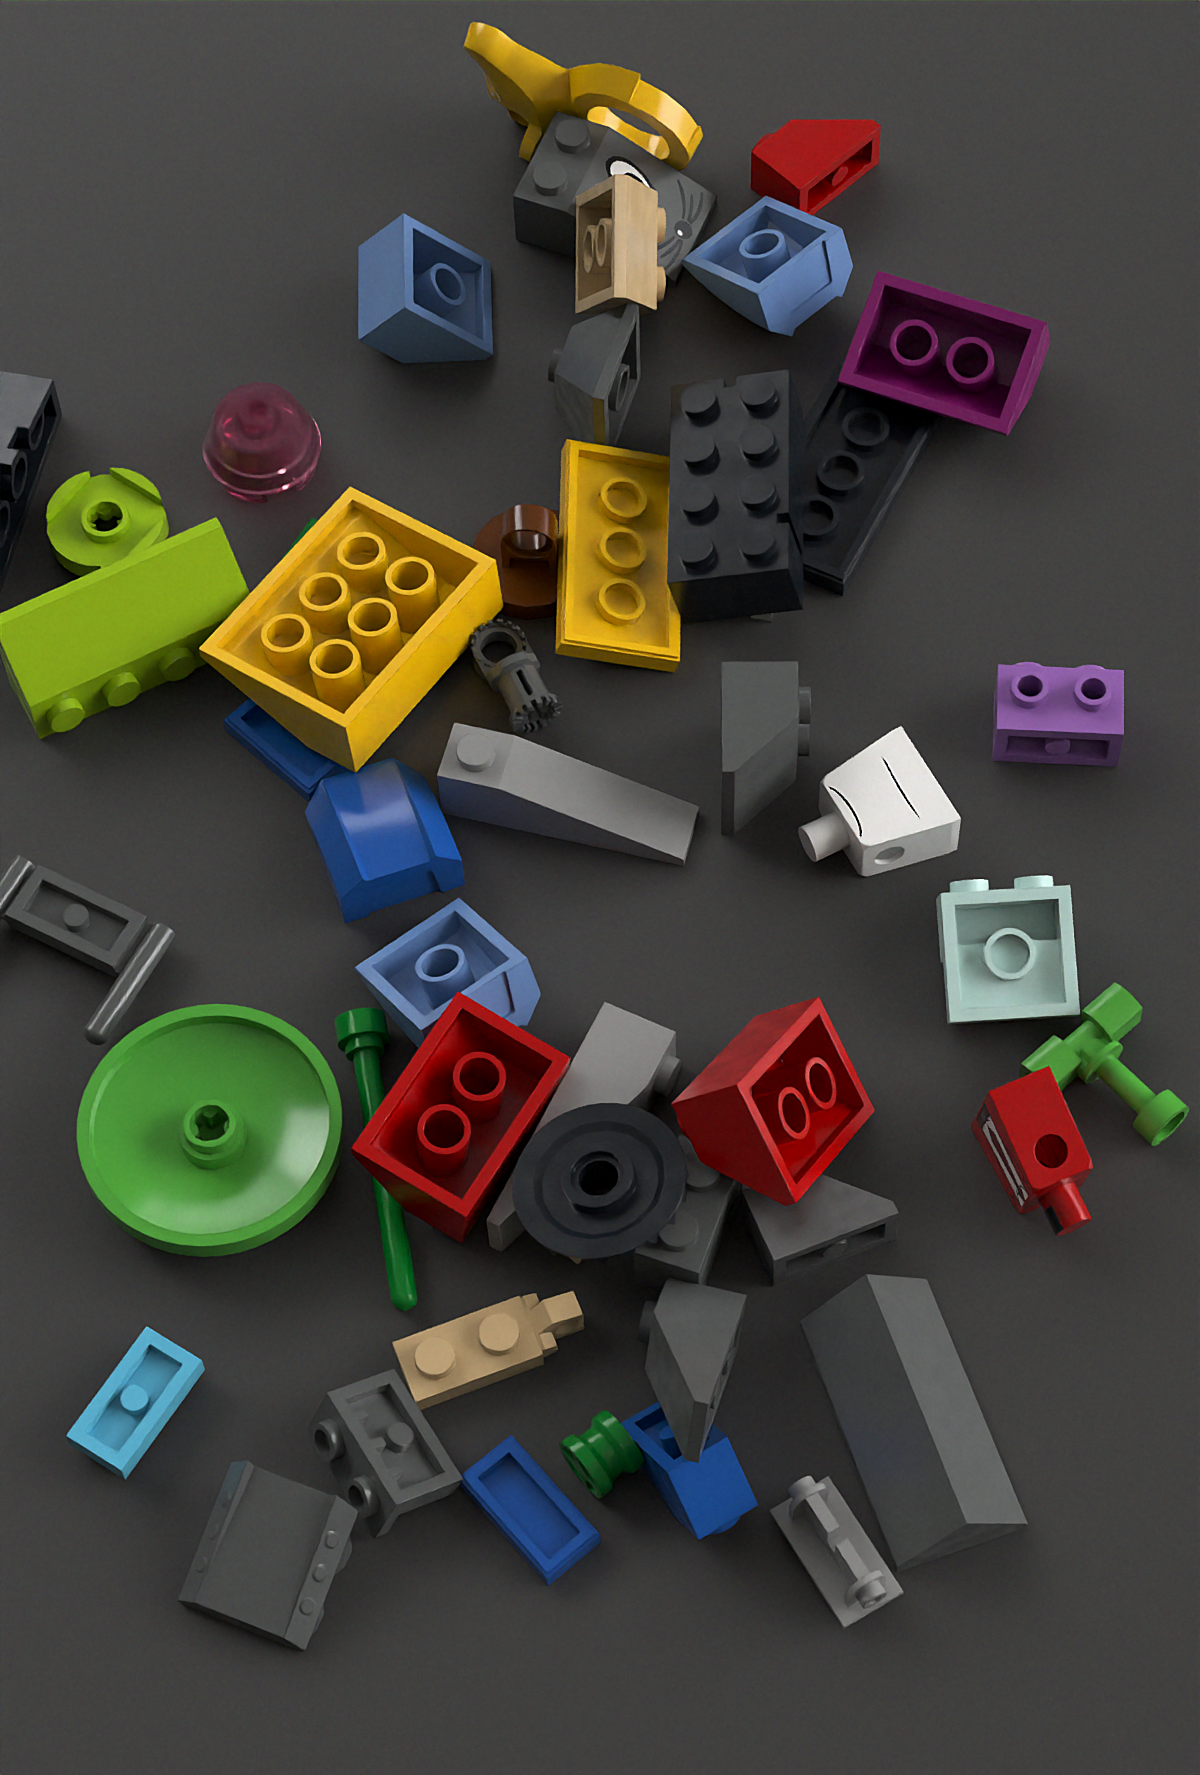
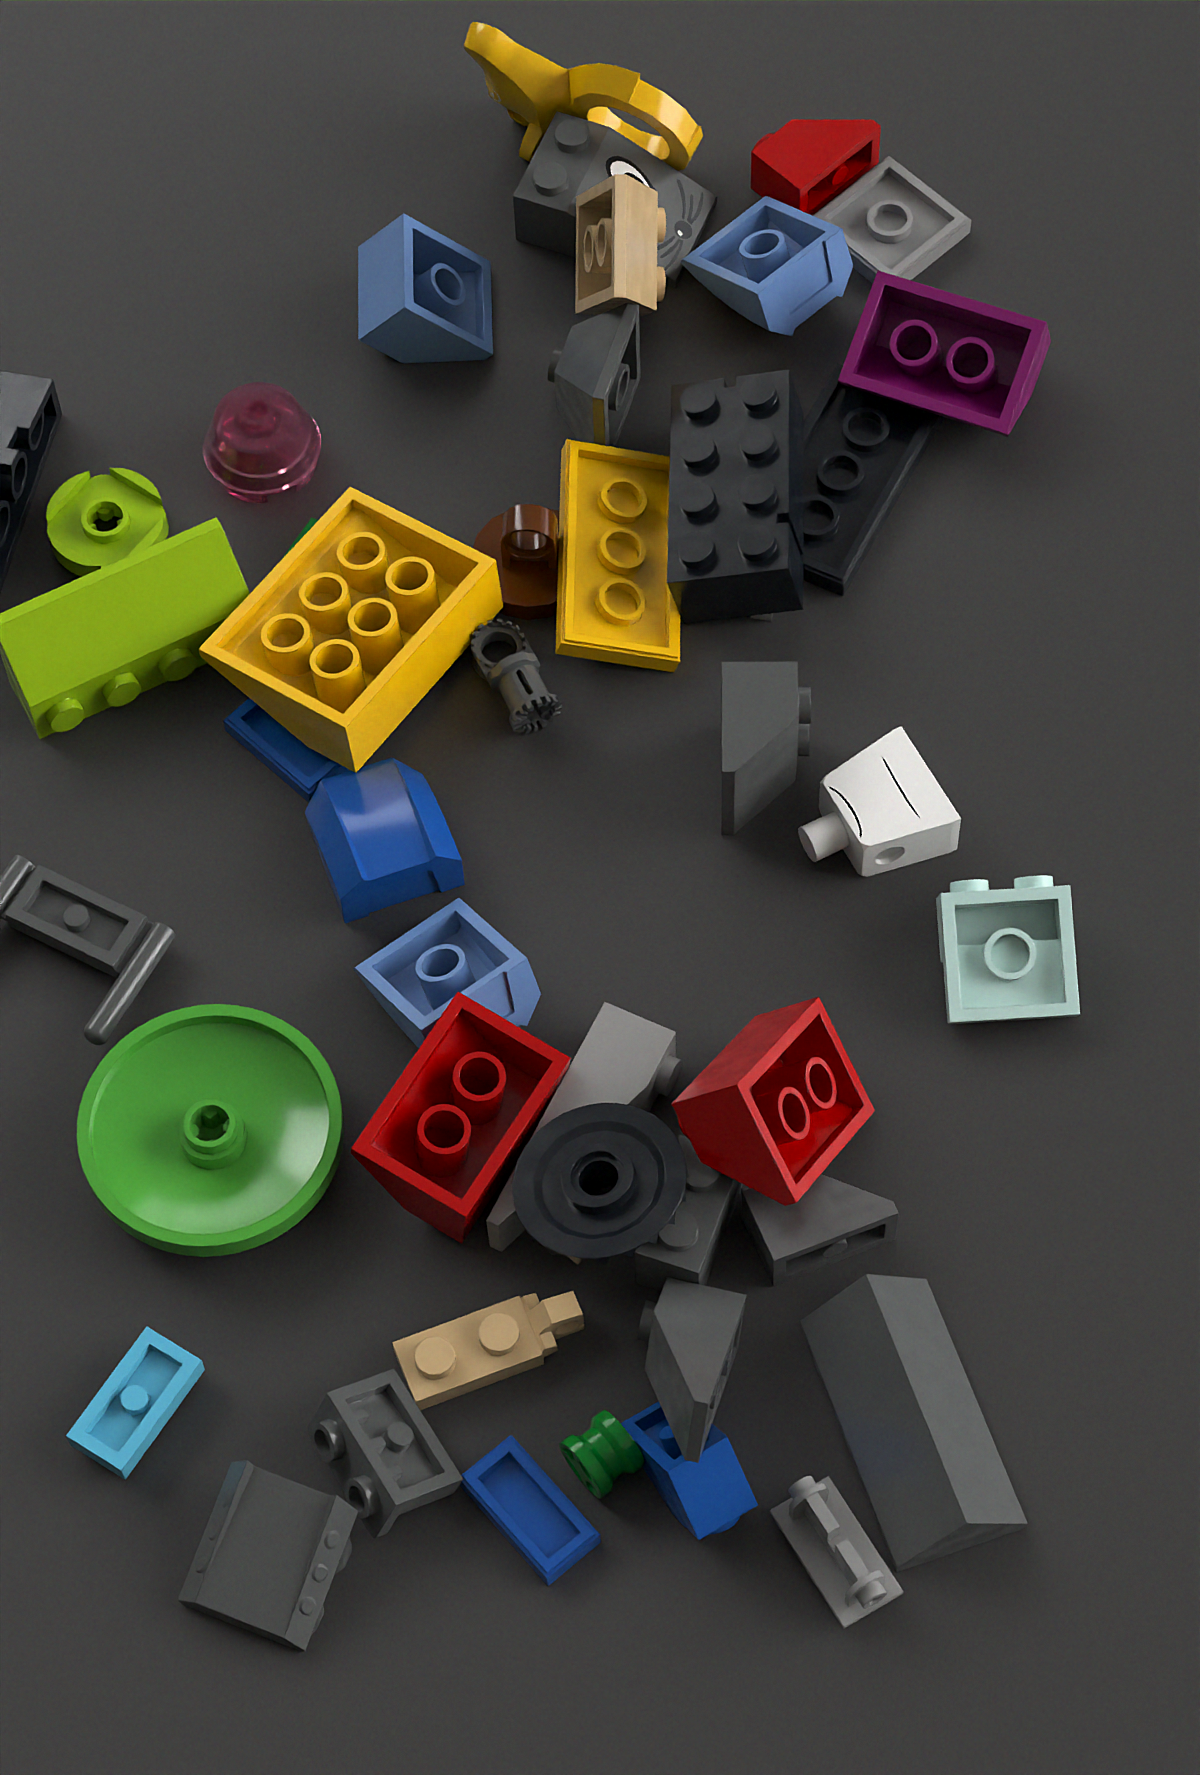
green piece [334,1008,418,1311] -> none
light grey slope [437,723,699,866] -> none
red torso [971,1066,1093,1237] -> none
medium lavender brick [992,662,1124,767] -> none
bright green bar [1020,982,1189,1146] -> none
none -> light grey tile [813,156,971,284]

